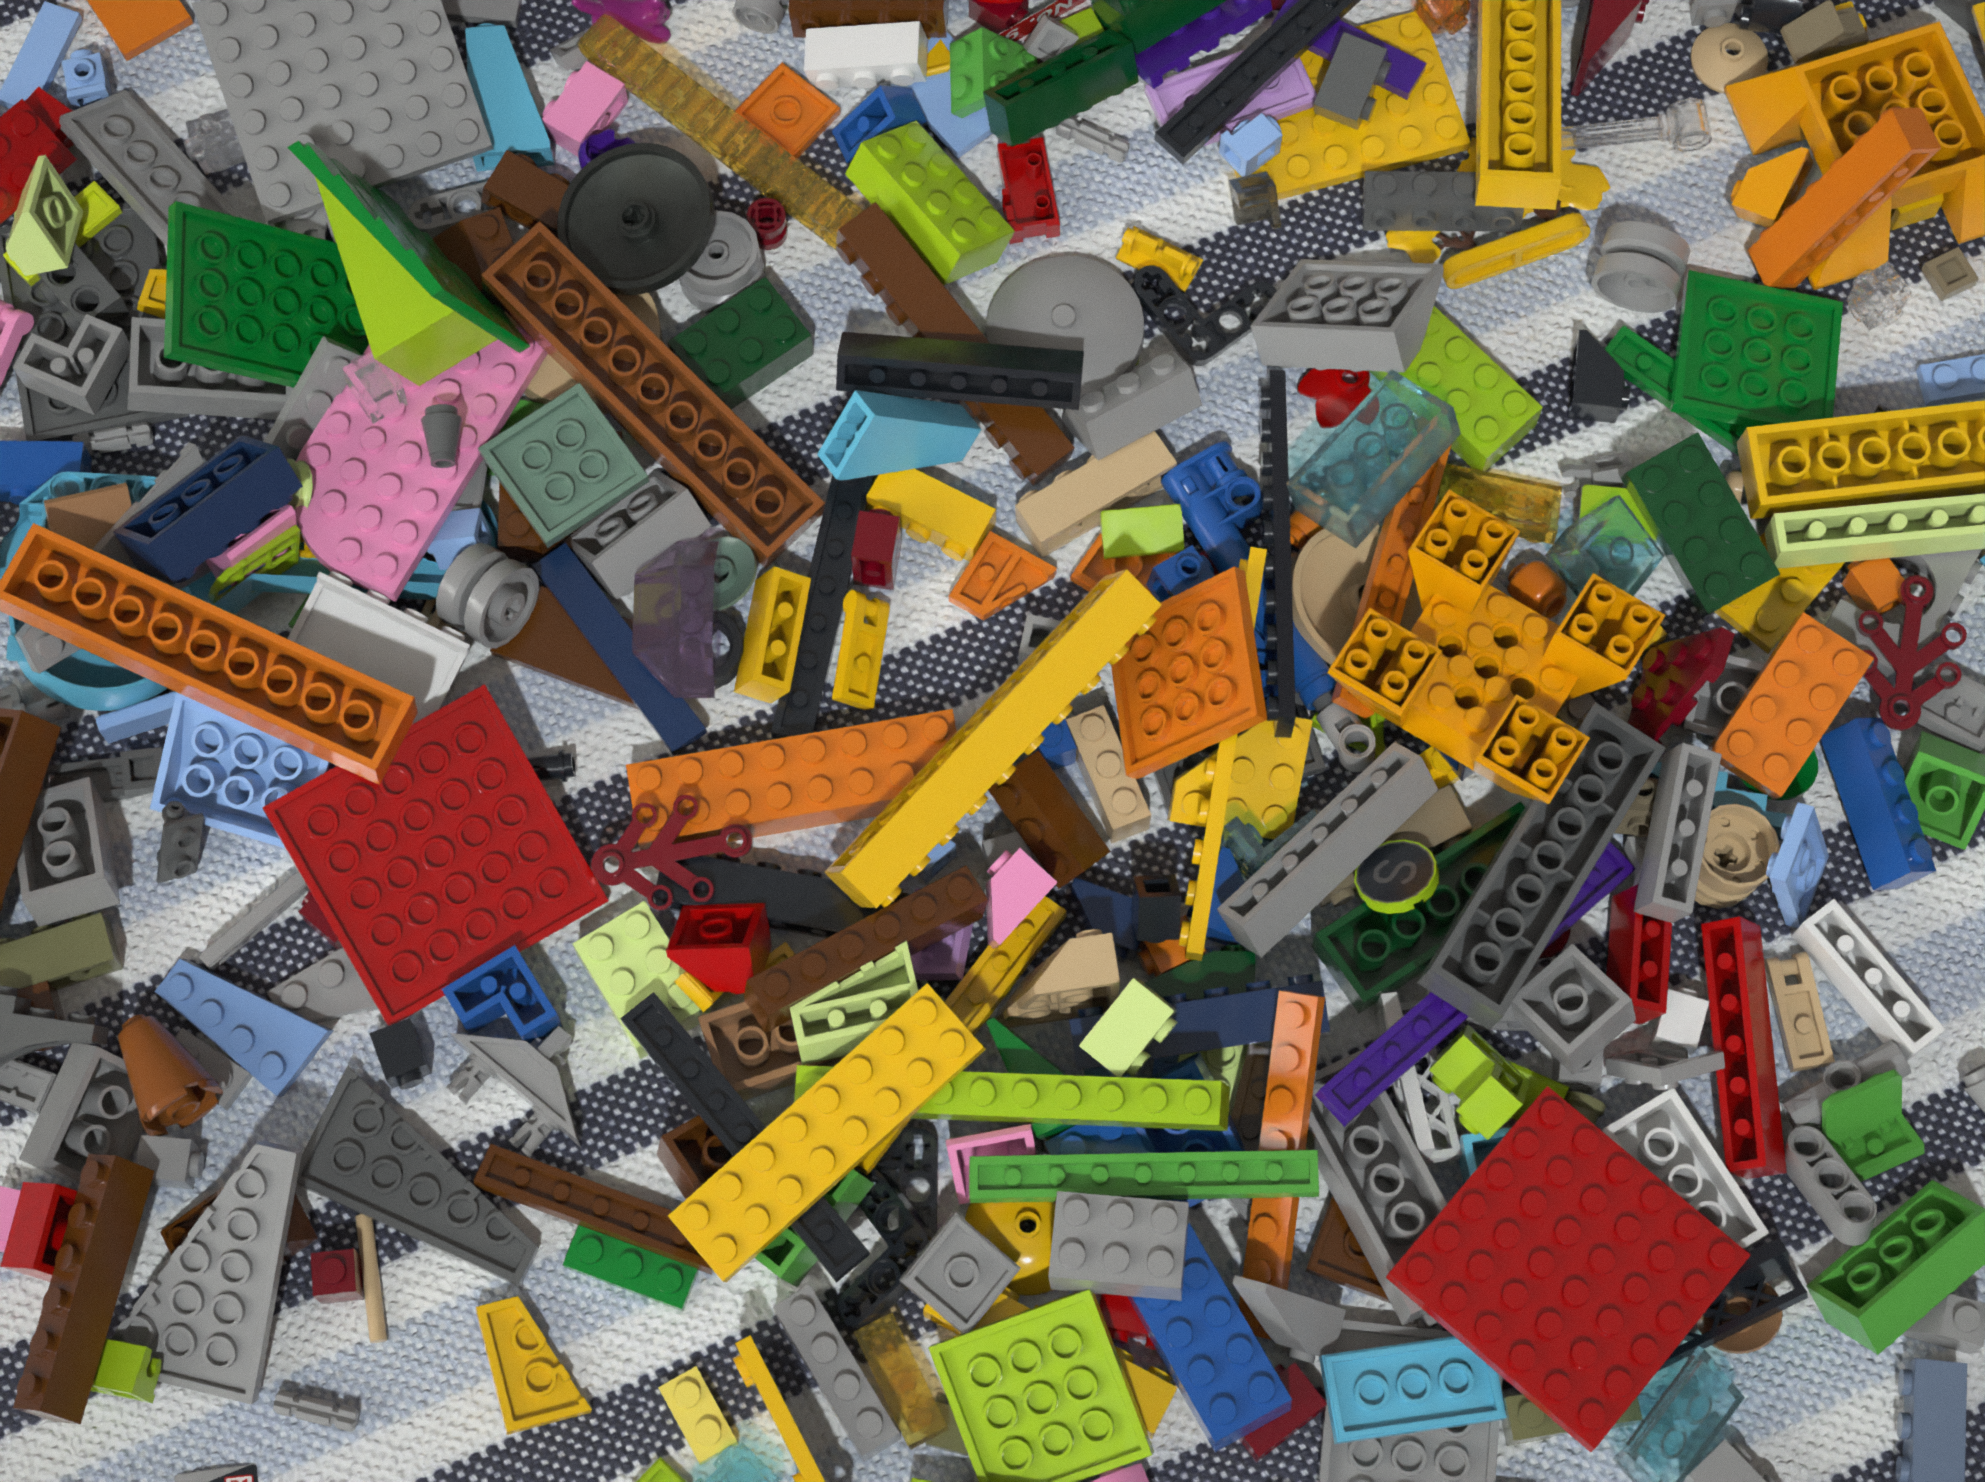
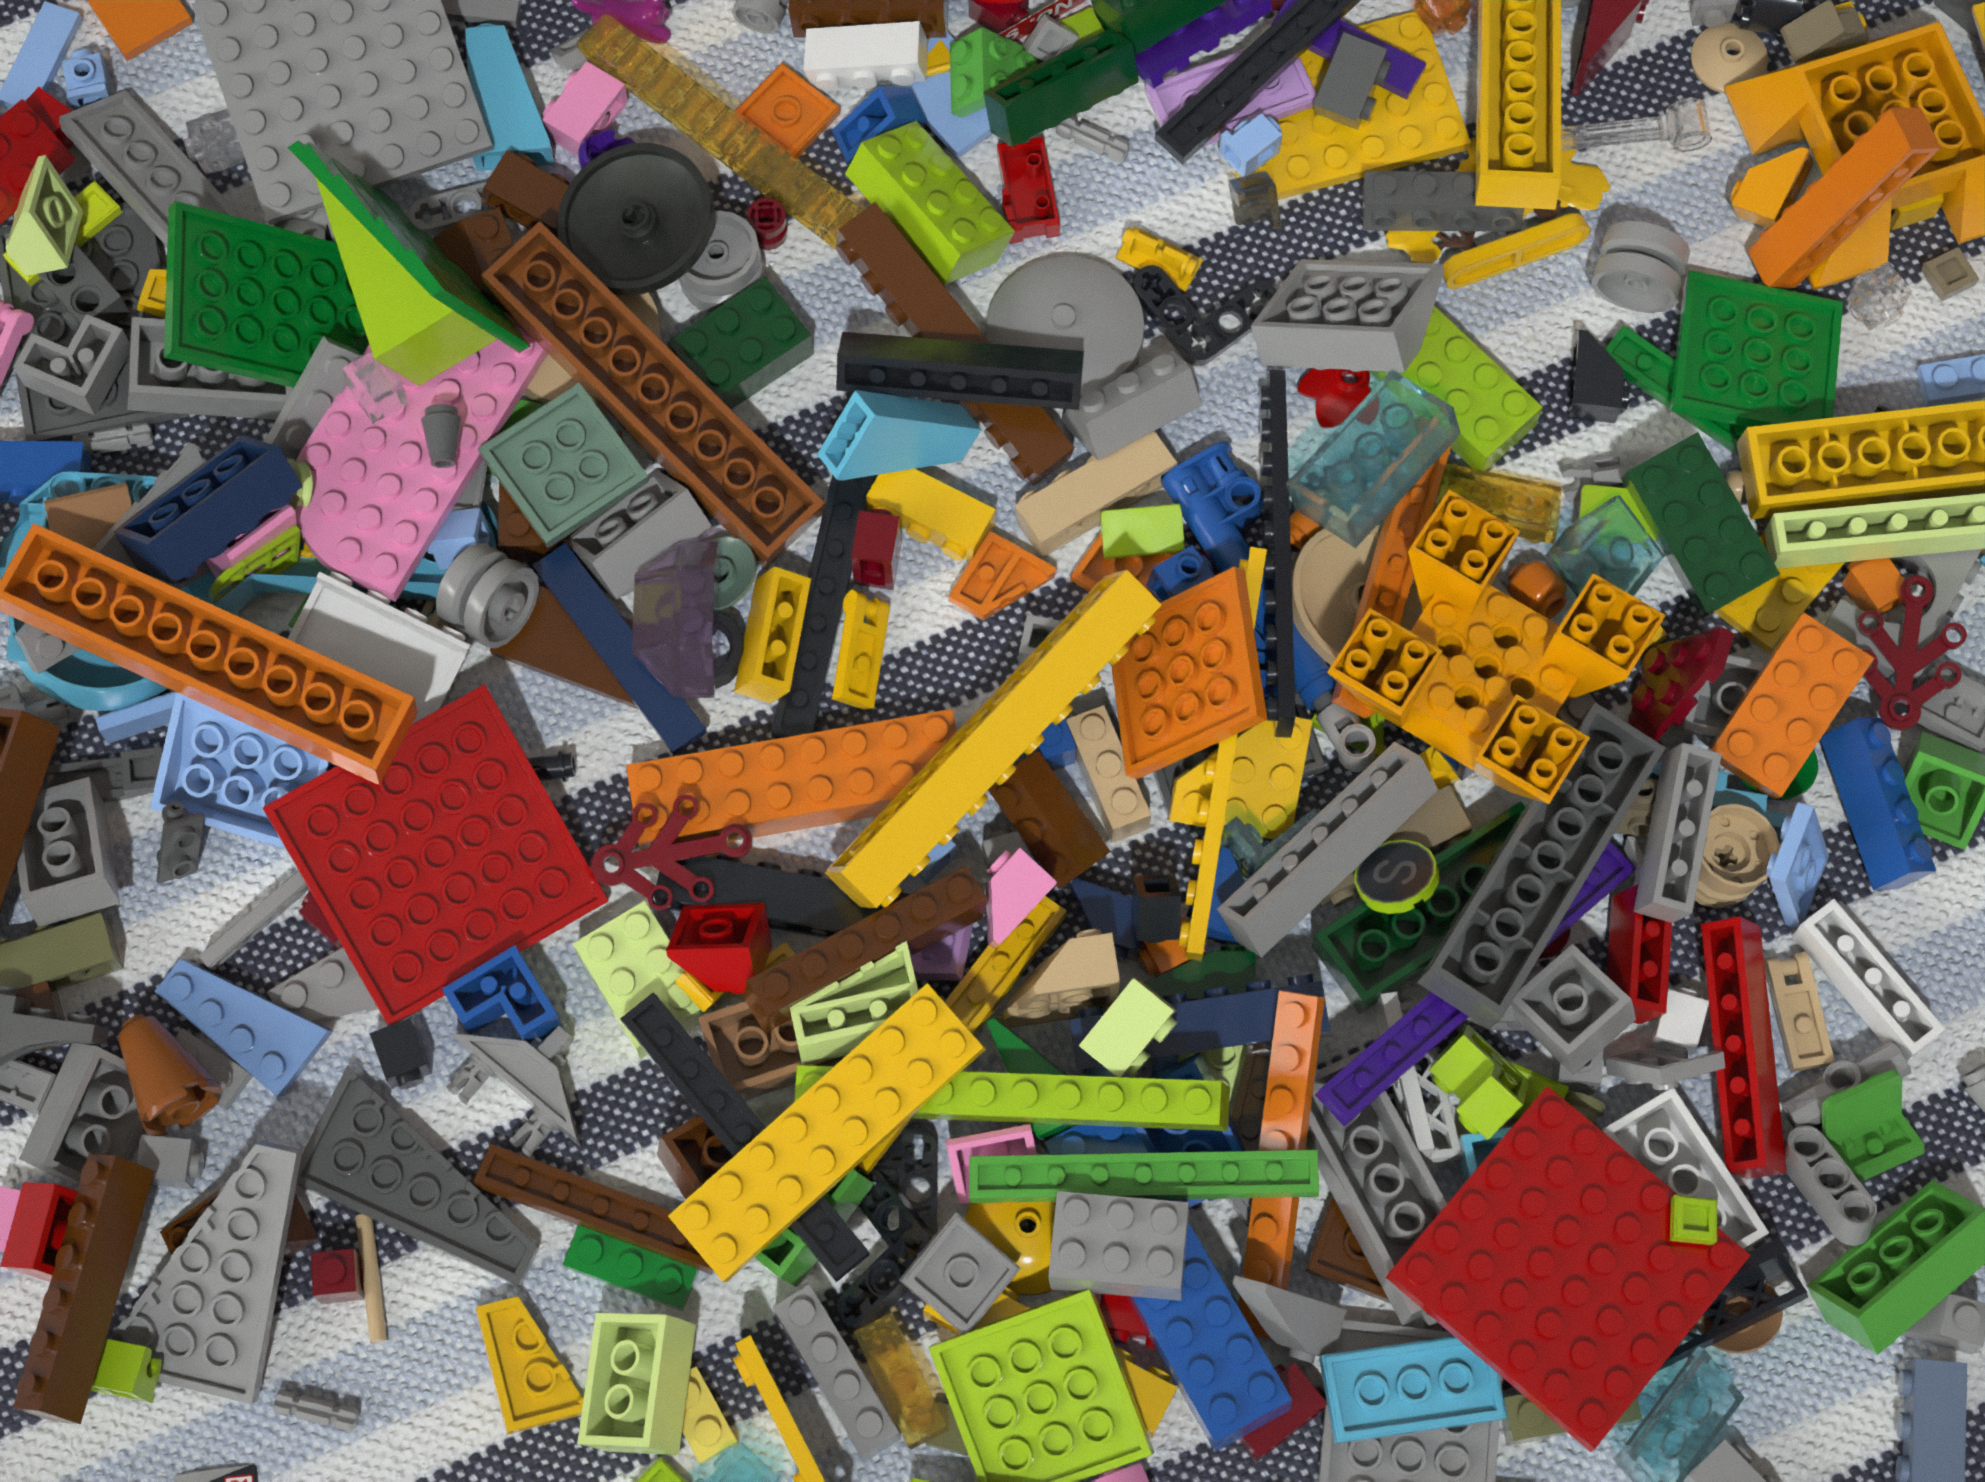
none -> yellowish green brick [577,1313,696,1455]
none -> lime tile [1670,1195,1718,1245]

